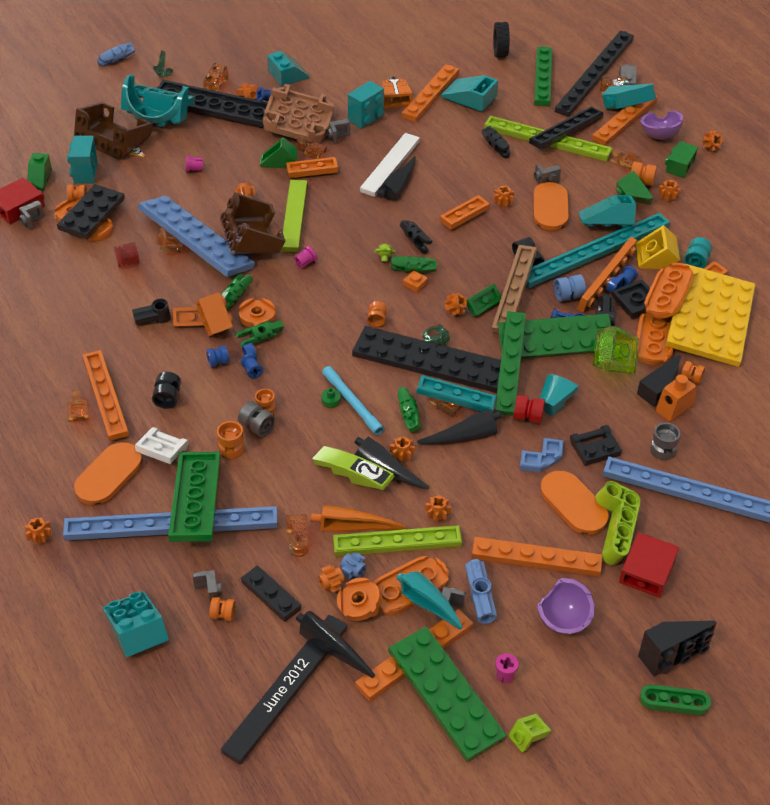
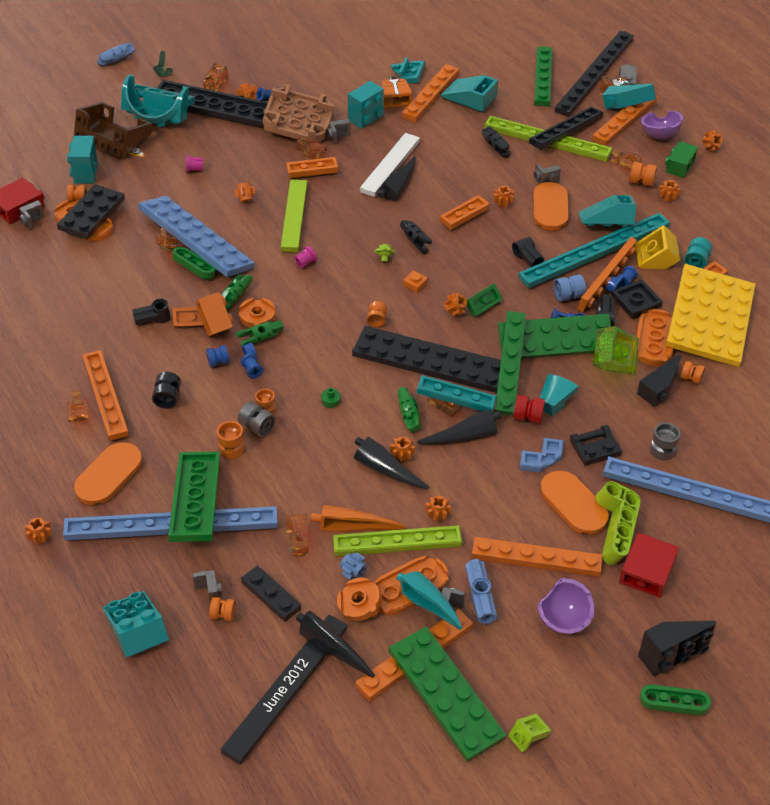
green slope [27,153,52,191] -> none
clear red piece [114,242,140,267] -> none
white plate [135,427,189,464] -> none
reddish brown windscreen [220,192,286,254] -> none
green slope [259,137,298,168] -> none
teal slope [267,51,309,87] -> none
lime slope [313,446,395,490] -> none
orange gear [318,565,345,593] -> none
medium azure piece [322,366,384,436] -> none
green hinge [391,256,437,273] -> none
clear green piece [423,324,450,345] -> none
medium nougat plate [492,245,537,333] -> none
black tyre [493,22,510,57] -> none
dark pink bush [495,653,519,683] -> none
green slope [616,171,653,204] -> none
orange tile [644,263,694,318] -> none
orange torso [655,374,697,422] -> none
none -> green plate [172,247,216,280]
none -> teal slope [390,57,426,83]

